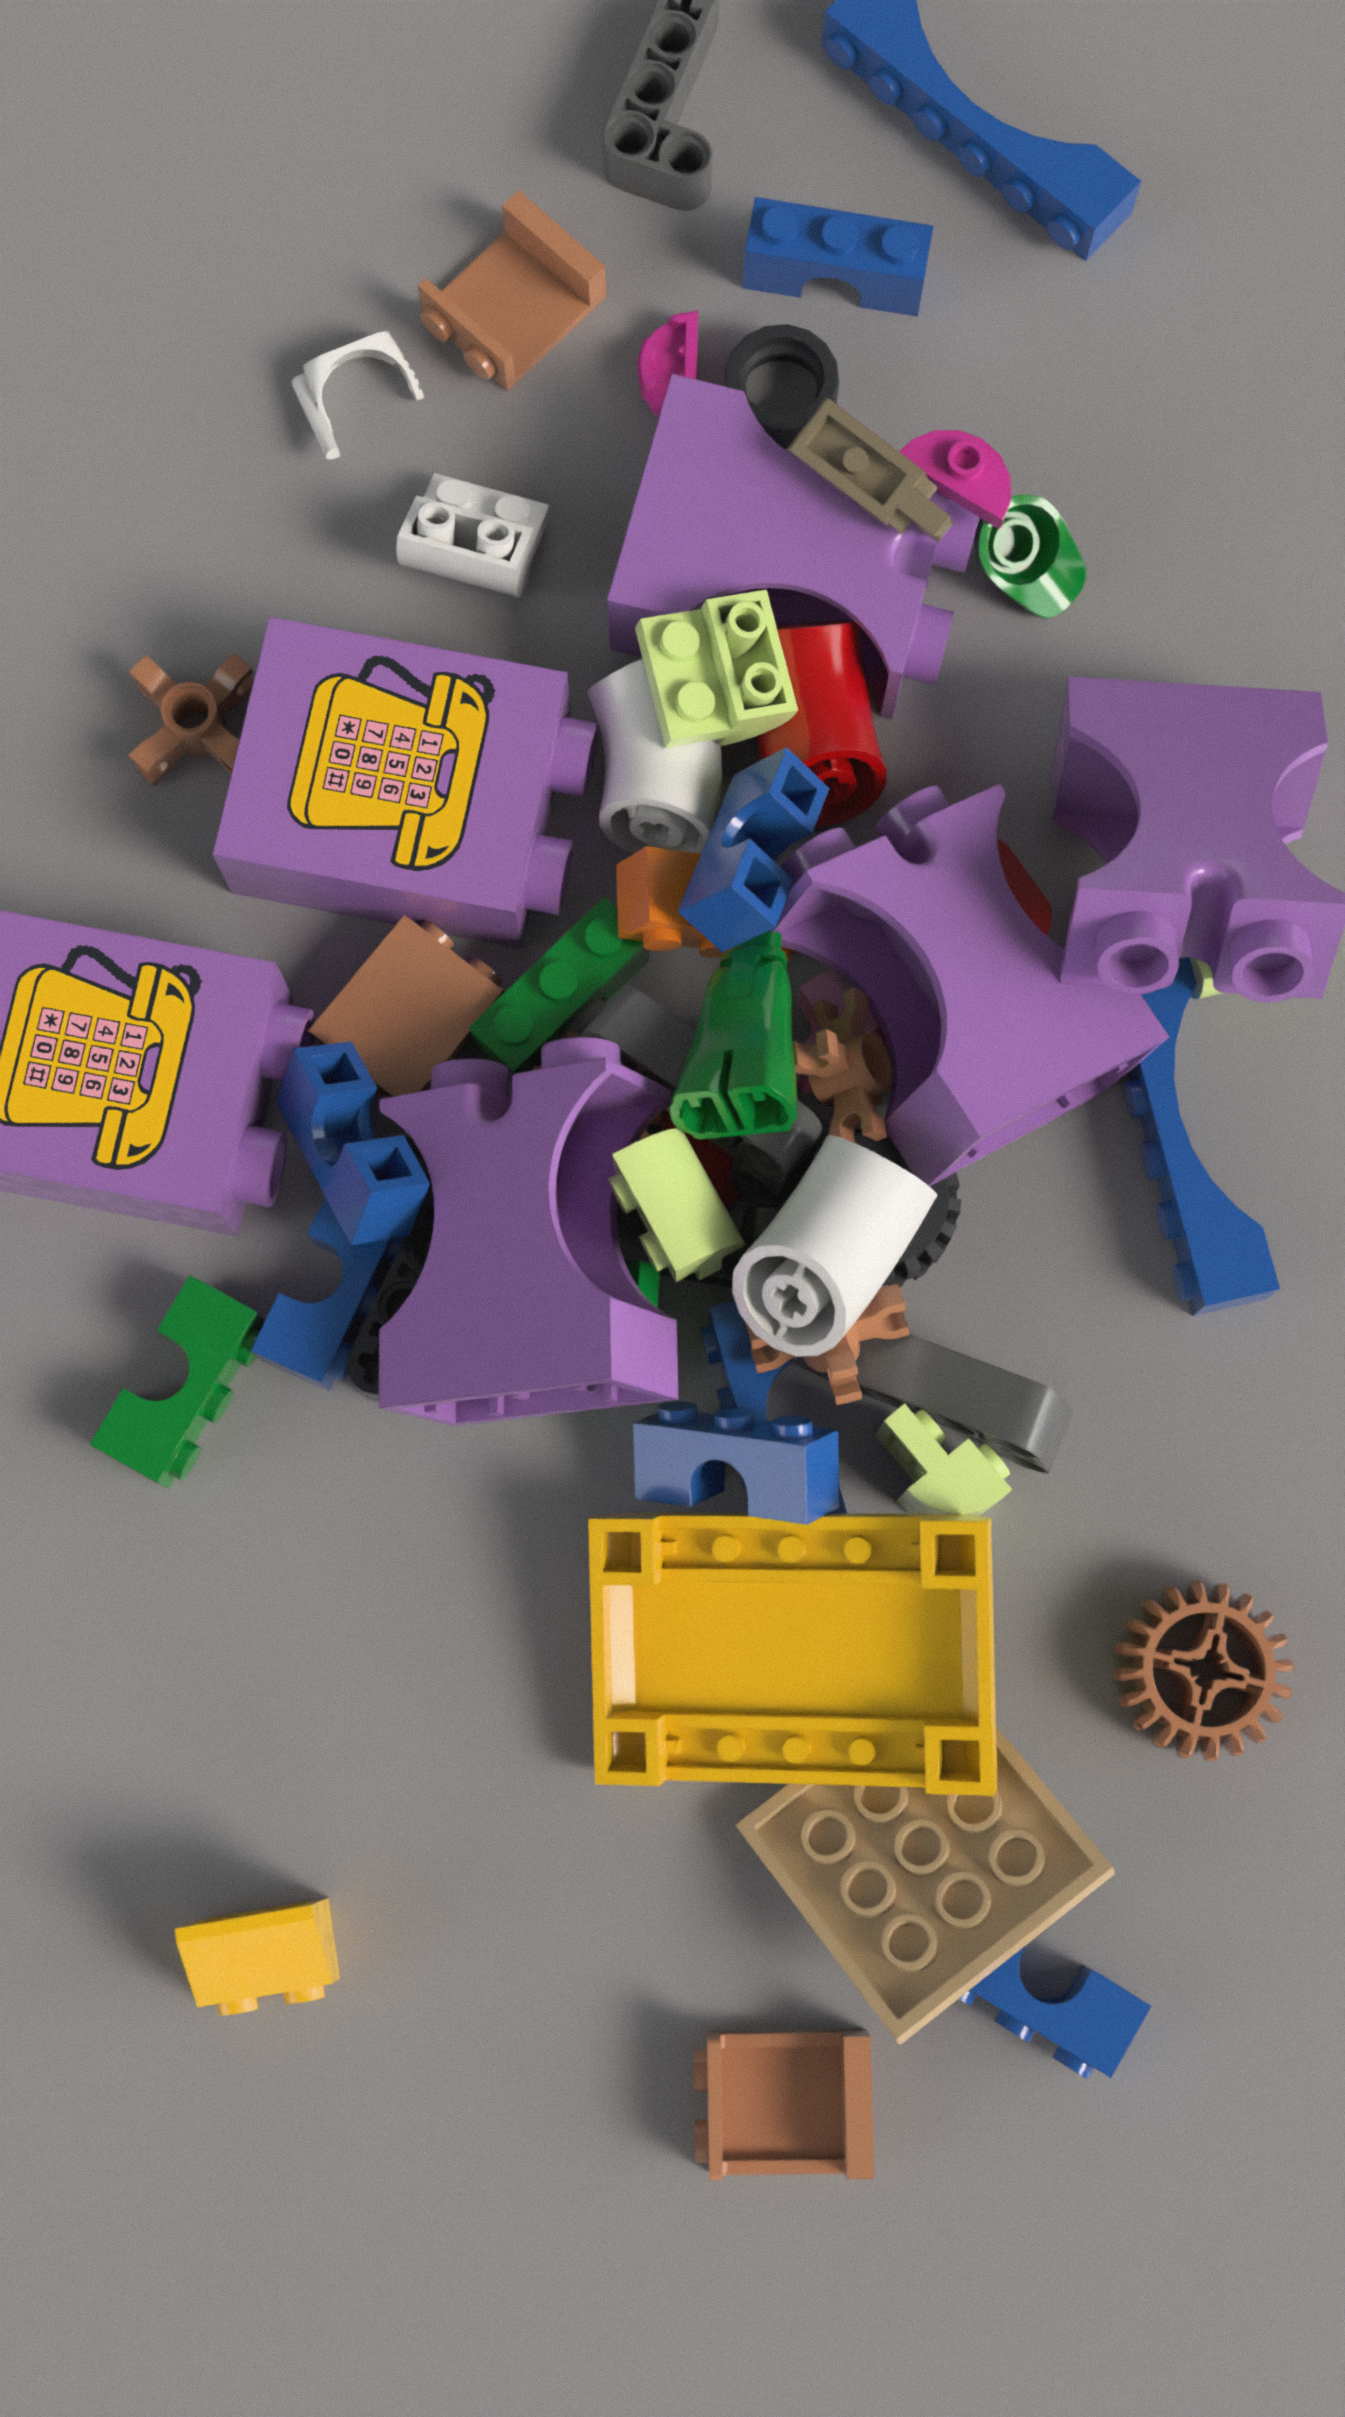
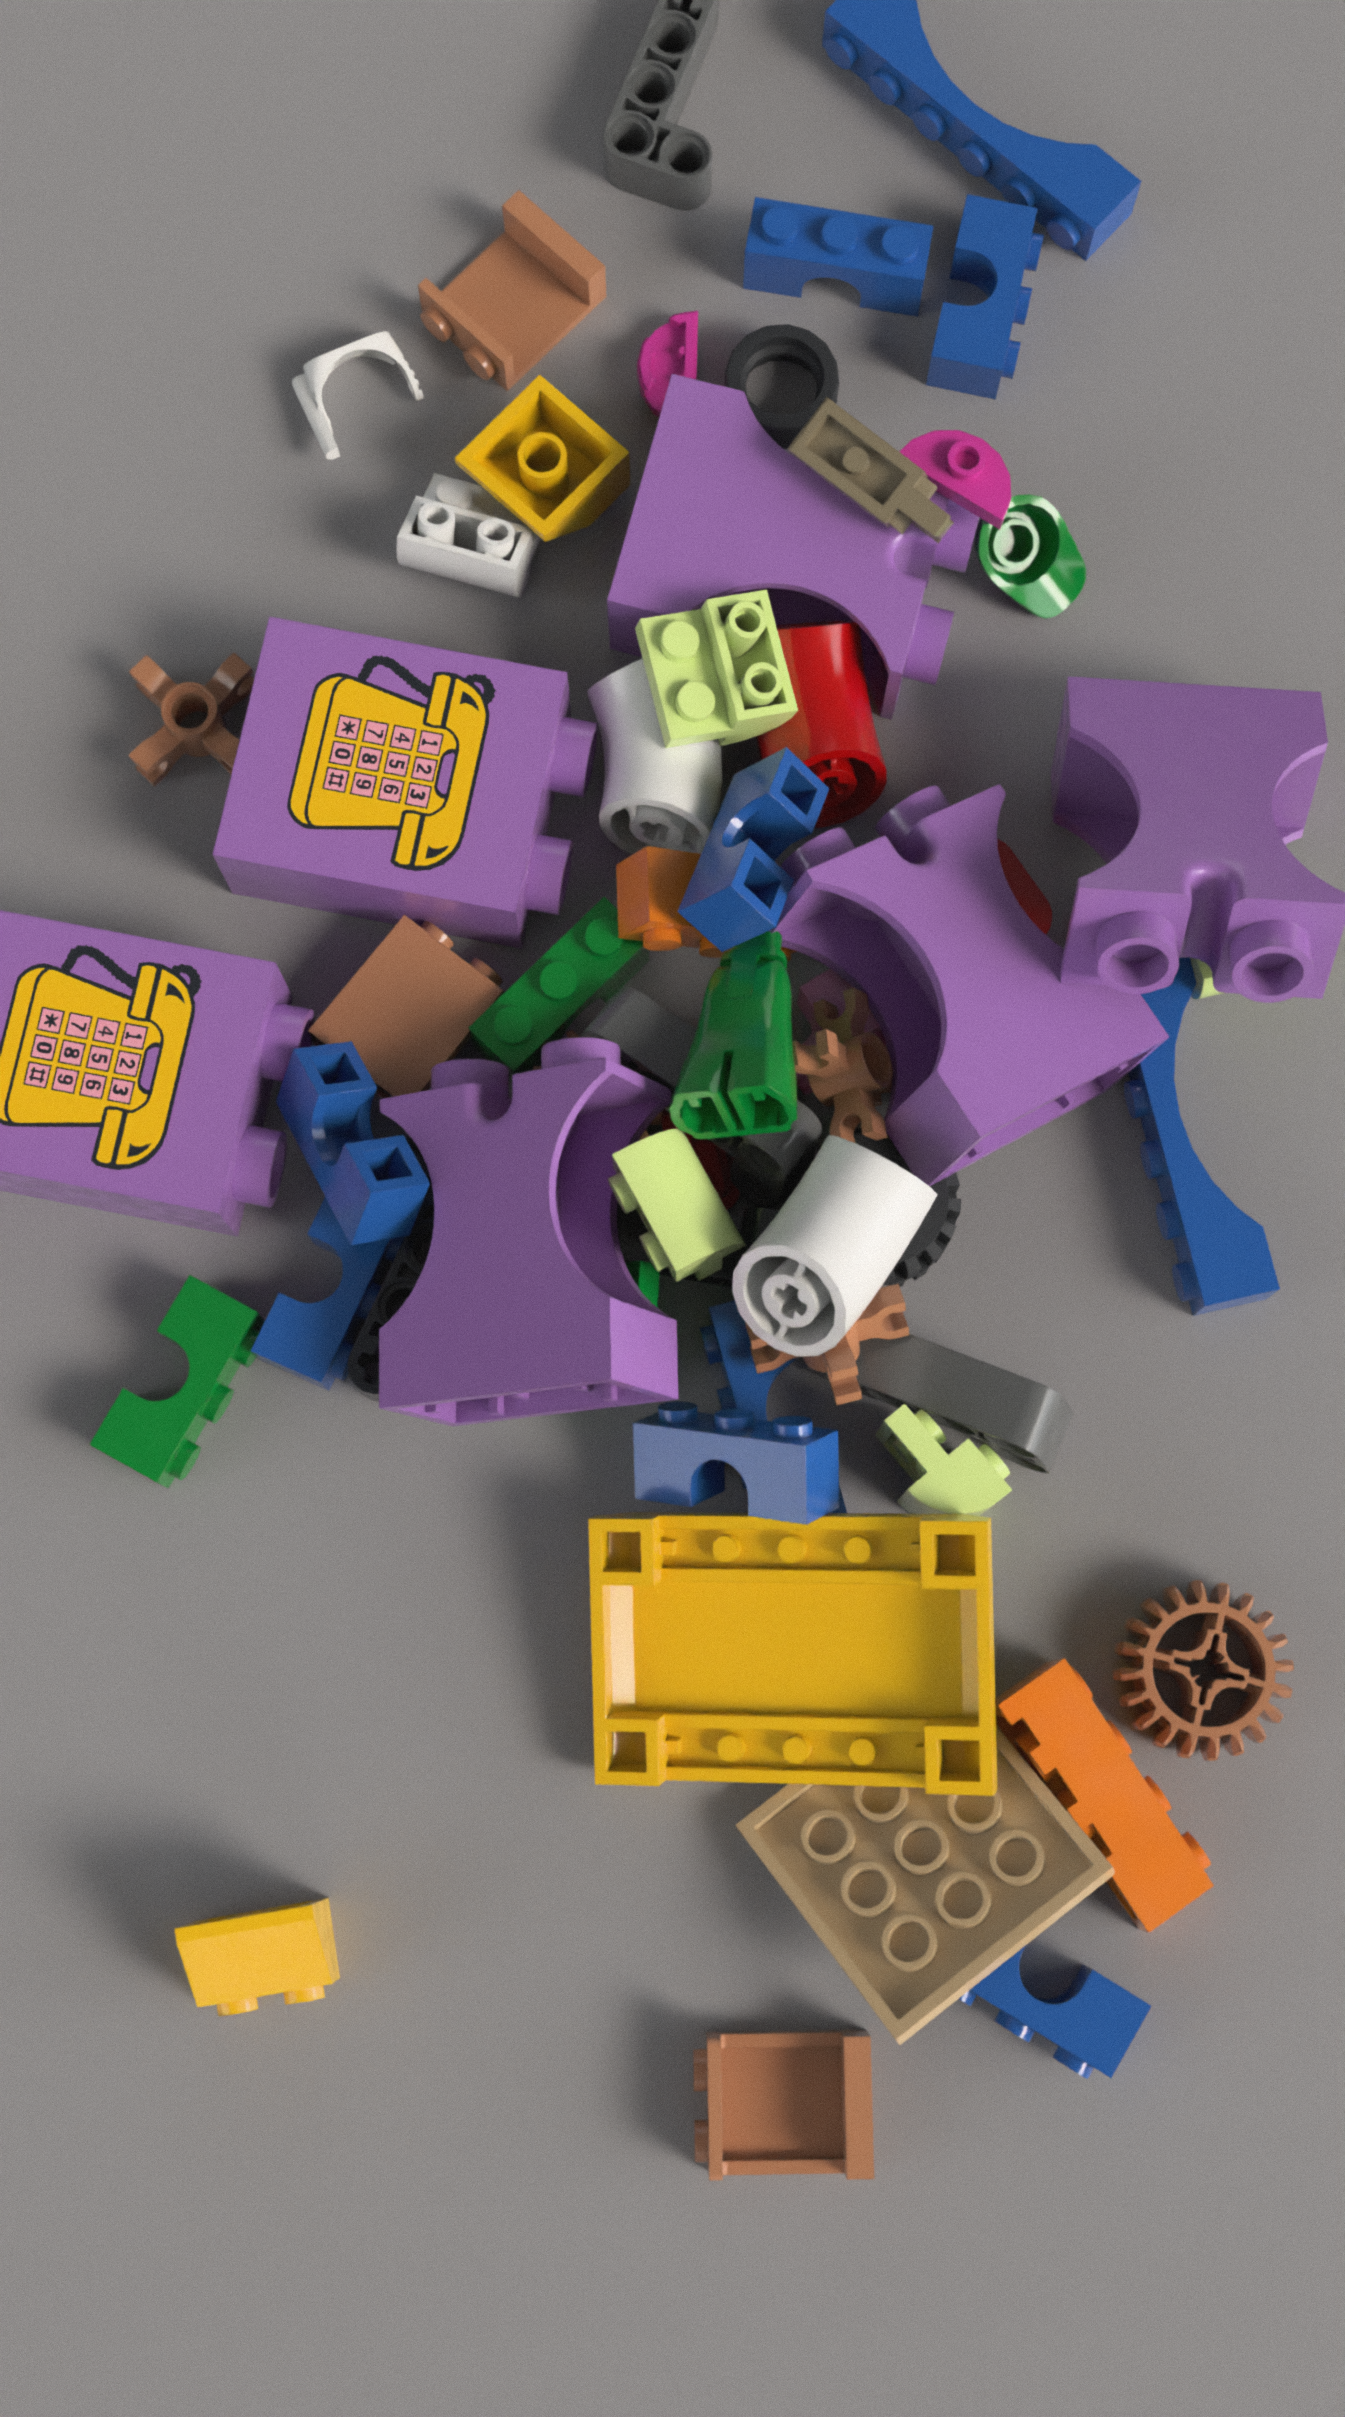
none -> yellow slope [455,374,630,542]
none -> blue arch [926,194,1044,400]
none -> orange wedge [995,1658,1214,1933]

